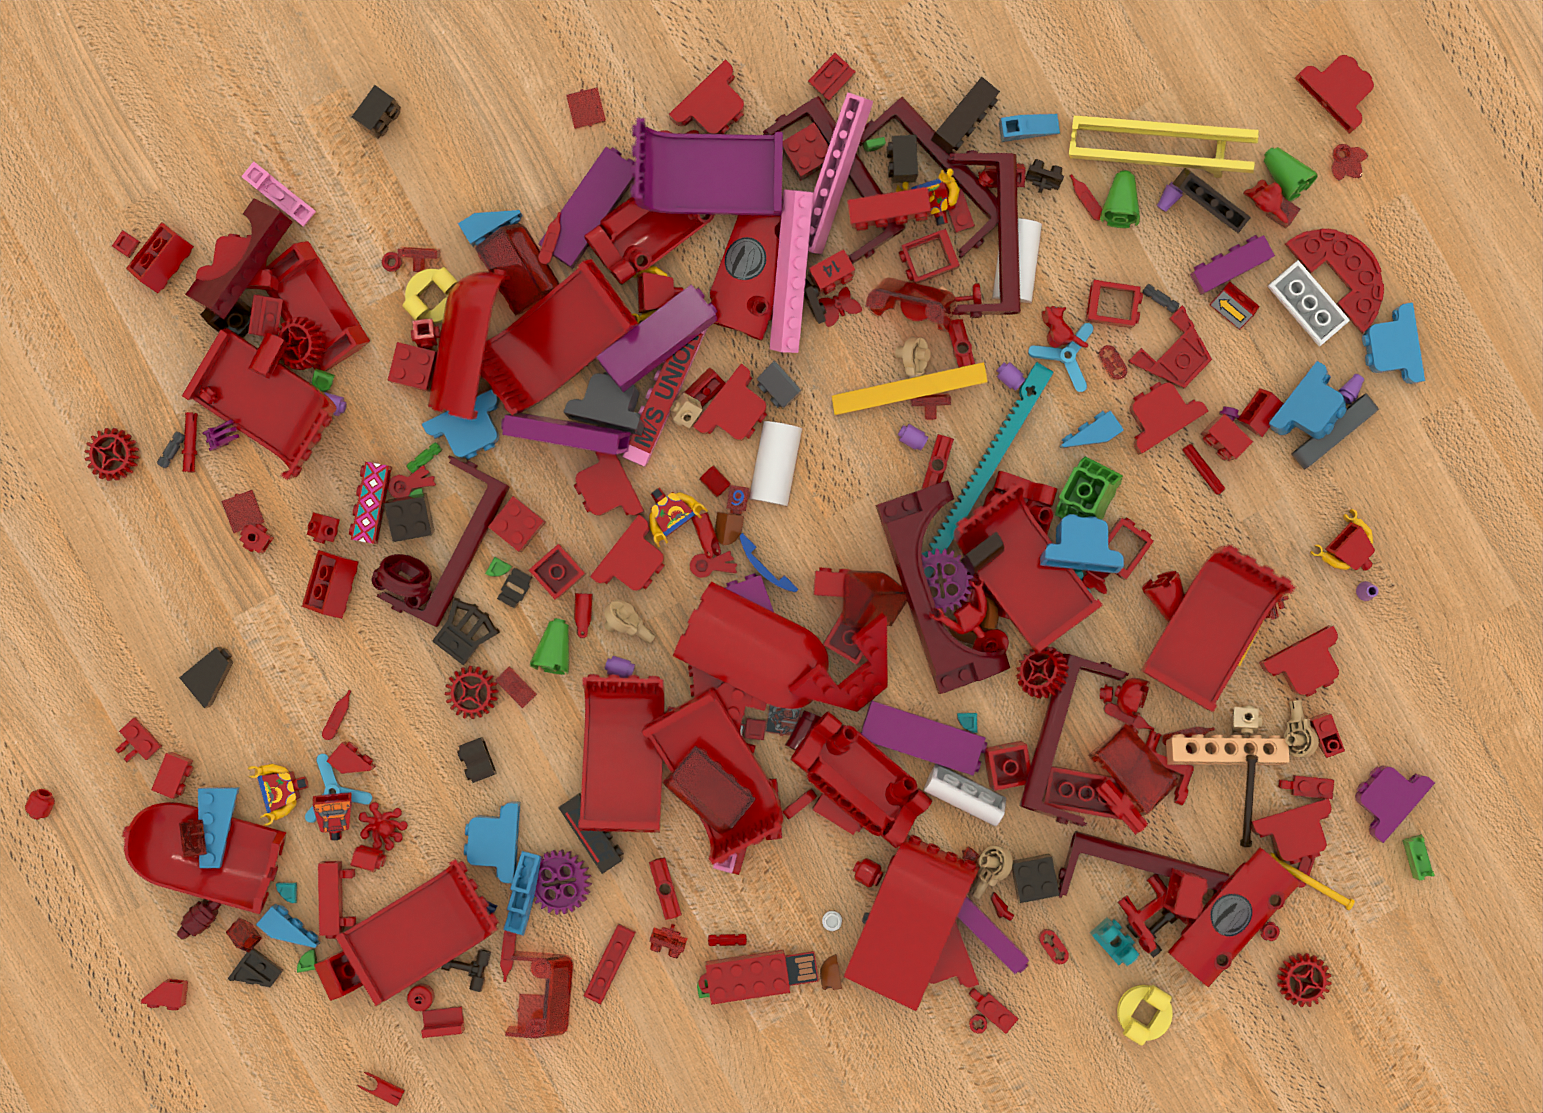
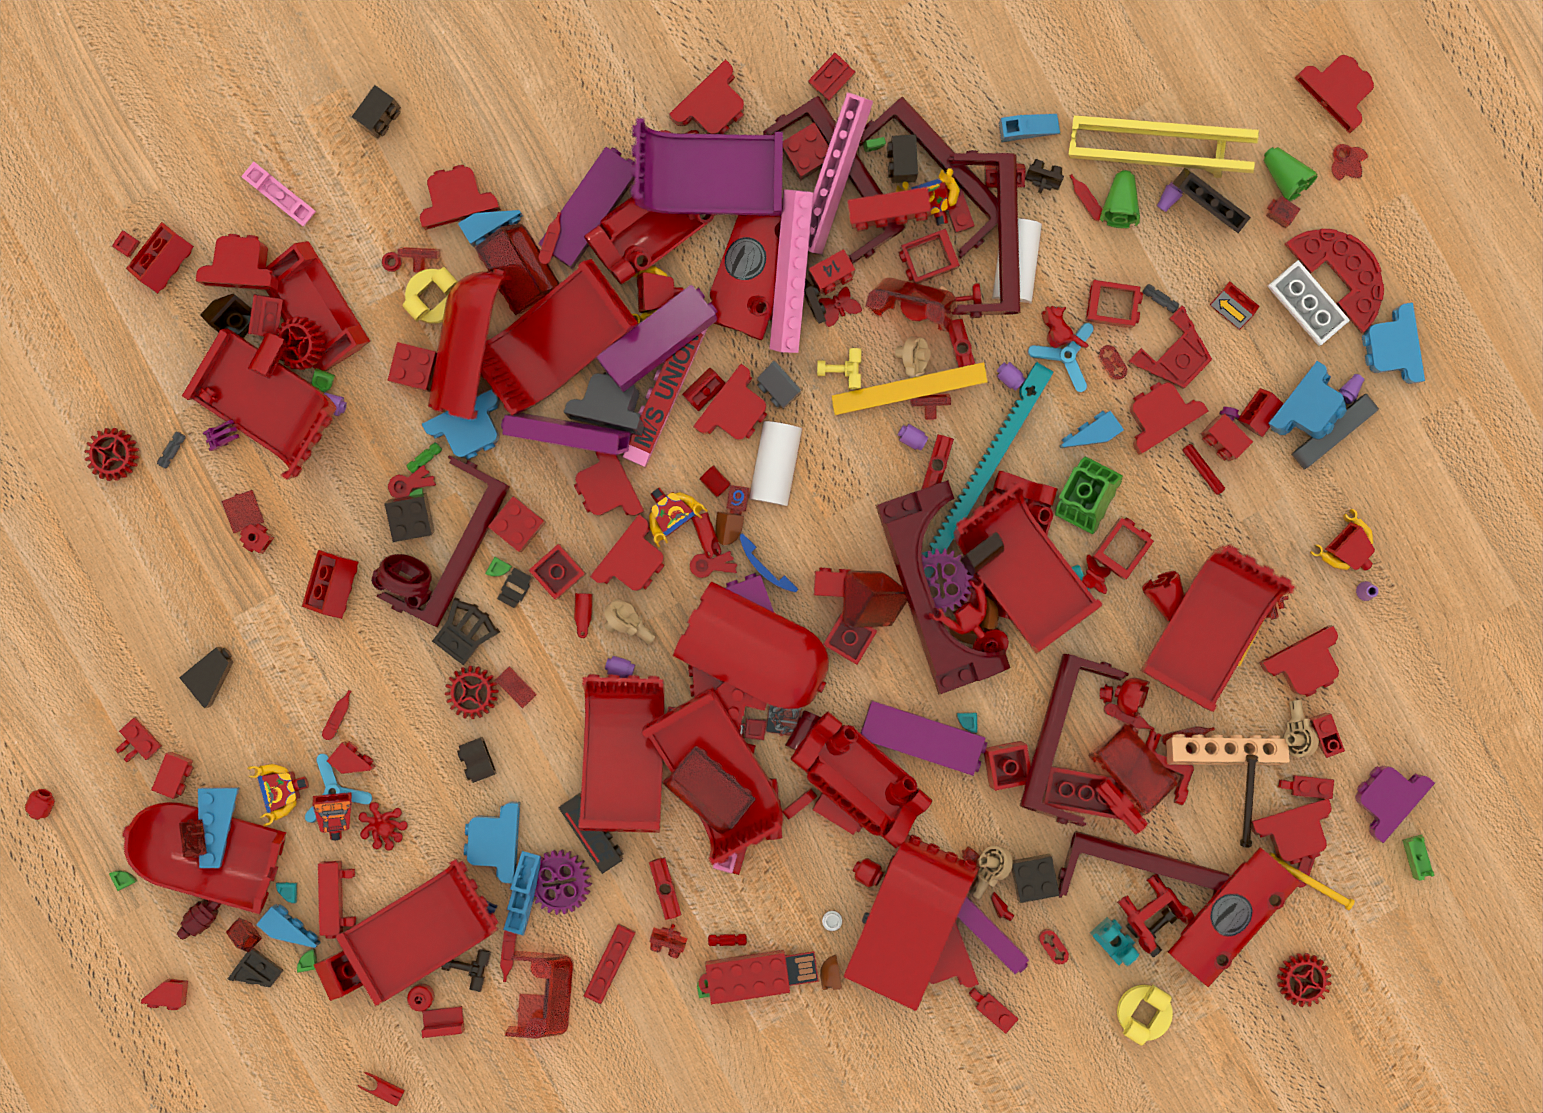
red pin [181,412,198,473] -> none
dark red arch [185,198,293,319] -> none
red brick [307,512,340,544] -> none
brick [349,461,392,544] -> none
red brick [350,844,387,872] -> none
red brick [411,319,440,349] -> none
bright green cone [529,618,569,675] -> none
clear red piece [566,87,606,129] -> none
tan brick [670,392,703,428] -> none
red wing [789,612,888,712] -> none
white brick [924,763,1006,827] -> none
dark brown brick [931,77,1000,154] -> none
red bush [969,1014,987,1034] -> none
red plate [978,169,996,187] -> none
red gear [1016,646,1069,699] -> none
dark azure brick [1040,514,1124,574] -> none
red brick [1163,868,1208,919] -> none
magenta brick [1190,235,1275,295] -> none
tan brick [1233,705,1262,735] -> none
red animal [1243,179,1288,223] -> none
red plate [1260,922,1280,941] -> none
none -> bright green tile [109,871,137,891]
none -> red brick [420,165,501,230]
none -> light yellow bar [817,348,861,390]

